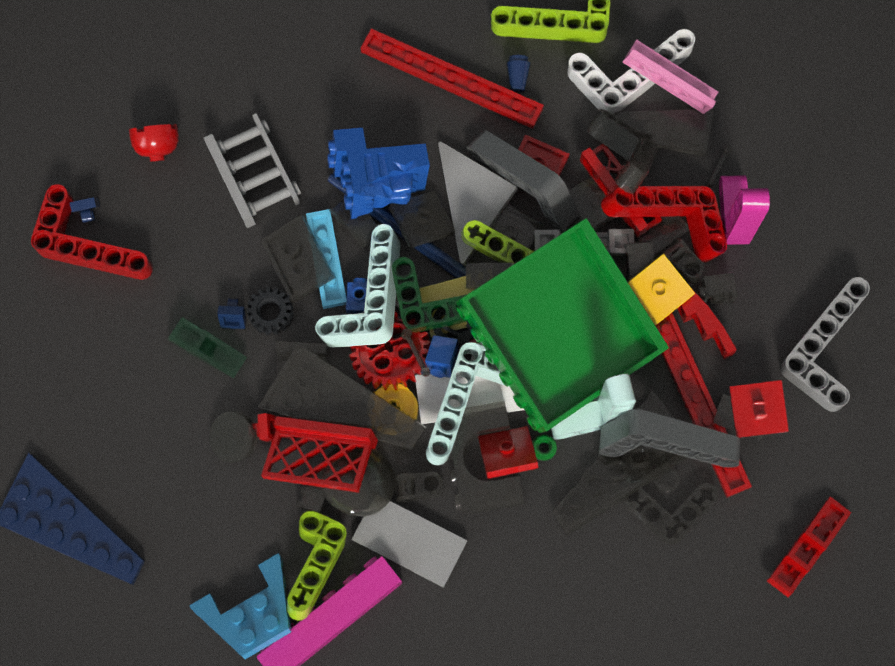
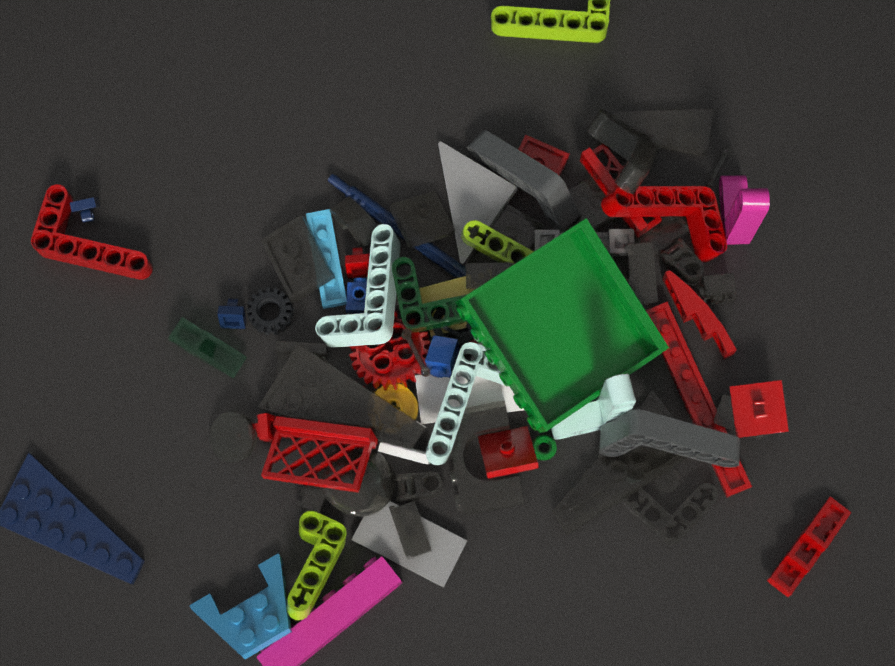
red cylinder [129,124,178,162] -> none
light grey fence [204,113,301,228] -> none
blue brick [327,128,430,219] -> none
red plate [360,29,544,129] -> none
dark blue cone [507,55,531,92] -> none
white beam [567,29,695,117] -> none
bright pink fence [623,40,718,114] -> none
yellow plate [628,254,695,326] -> none
light grey beam [781,277,870,412] -> none
none -> red tile [345,247,370,278]
none -> white tile [378,441,430,465]
none -> clear smoke panel [389,501,432,560]

